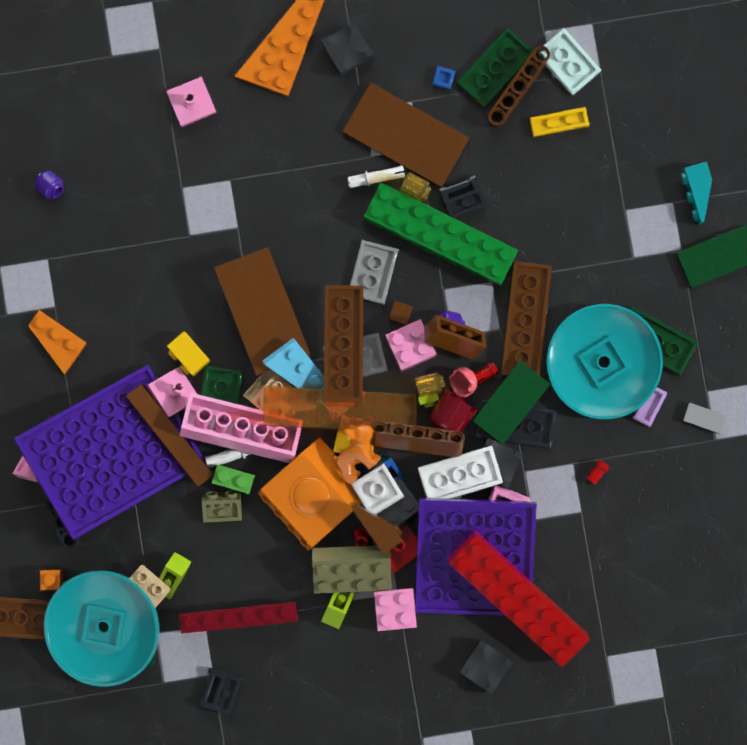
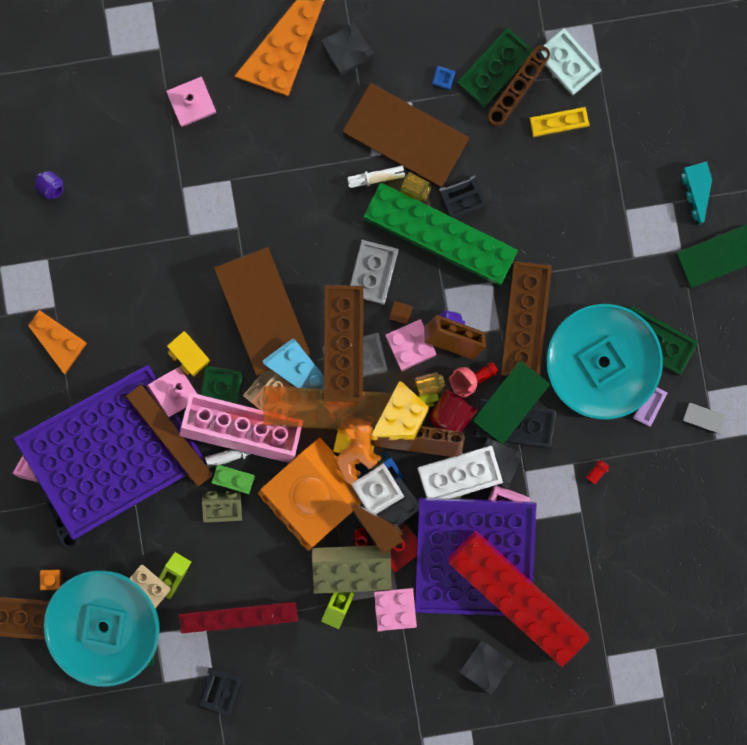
none -> yellow wing [371,381,429,440]

